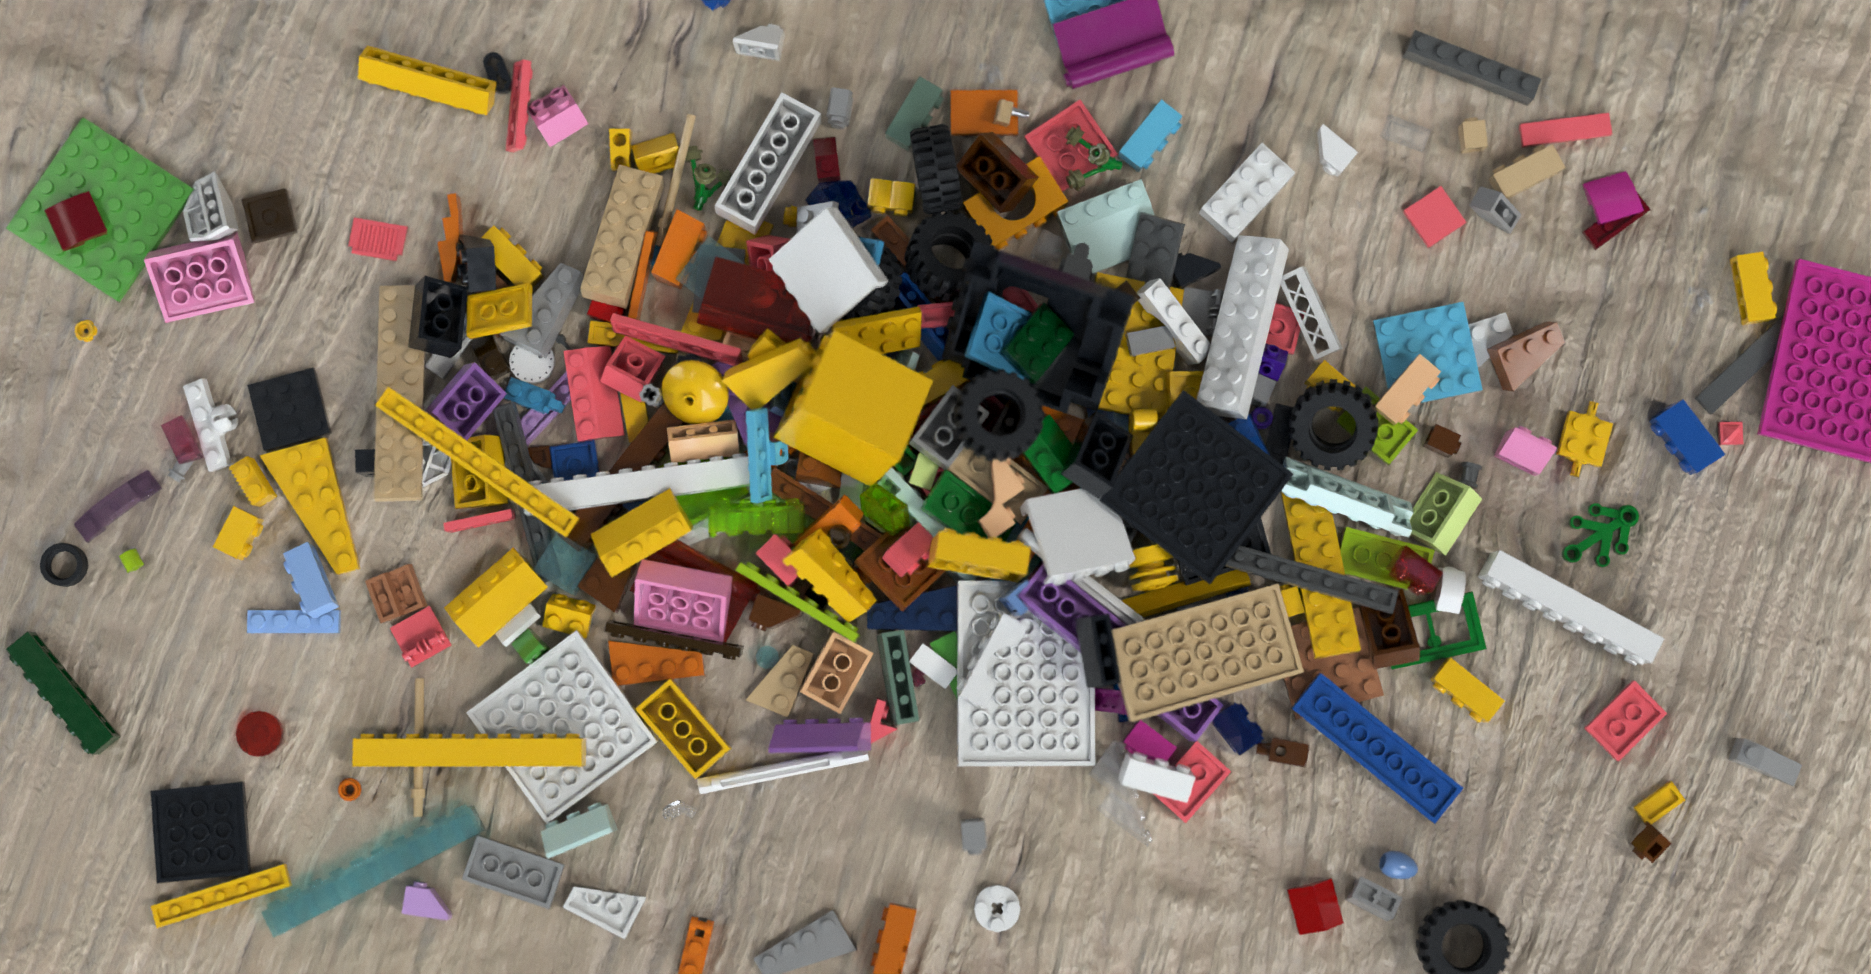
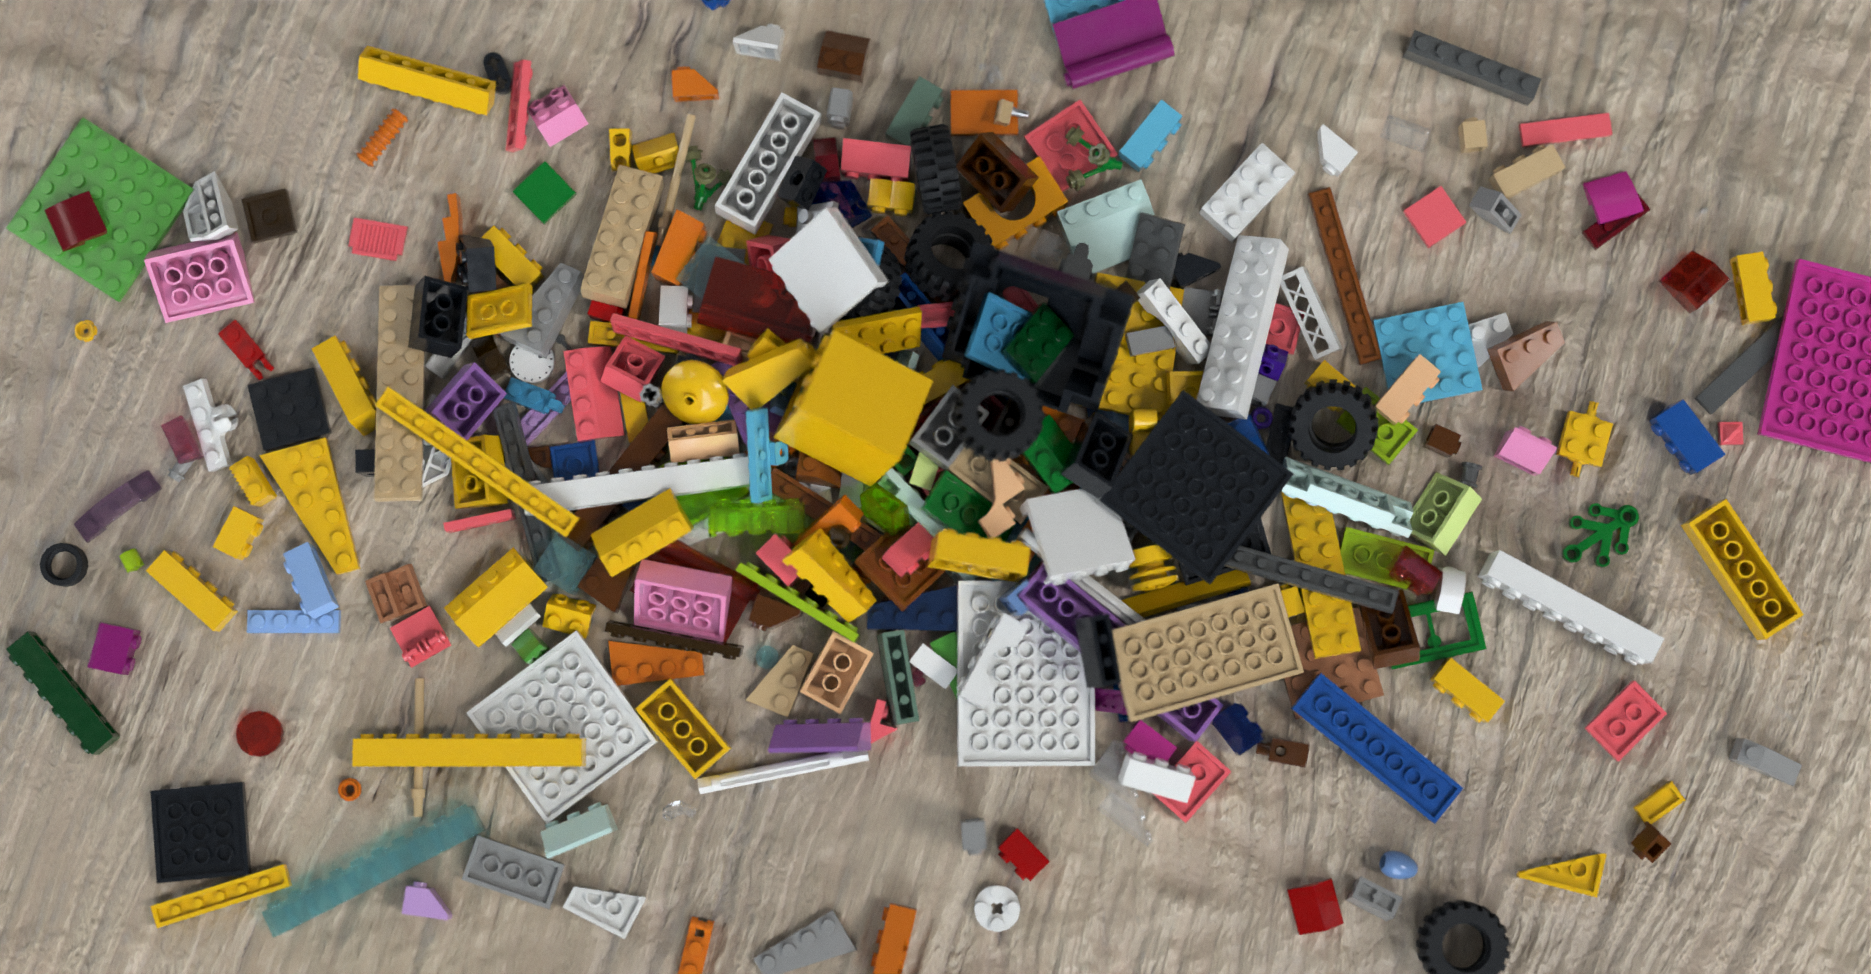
none -> magenta slope [87,622,142,675]
none -> yellow brick [146,550,238,632]
none -> red hinge [218,320,275,381]
none -> yellow wedge [311,335,376,436]
none -> orange piece [356,108,409,167]
none -> green tile [512,161,577,225]
none -> white brick [659,286,693,334]
none -> orange slope [671,66,720,102]
none -> black brick [777,156,827,210]
none -> reddish brown slope [817,30,870,83]
none -> coral slope [841,138,912,182]
none -> red brick [997,828,1050,881]
none -> dark orange tile [1308,187,1382,365]
none -> yellow wing [1516,853,1607,897]
none -> clear red slope [1658,250,1730,314]
none -> yellow brick [1680,499,1804,640]

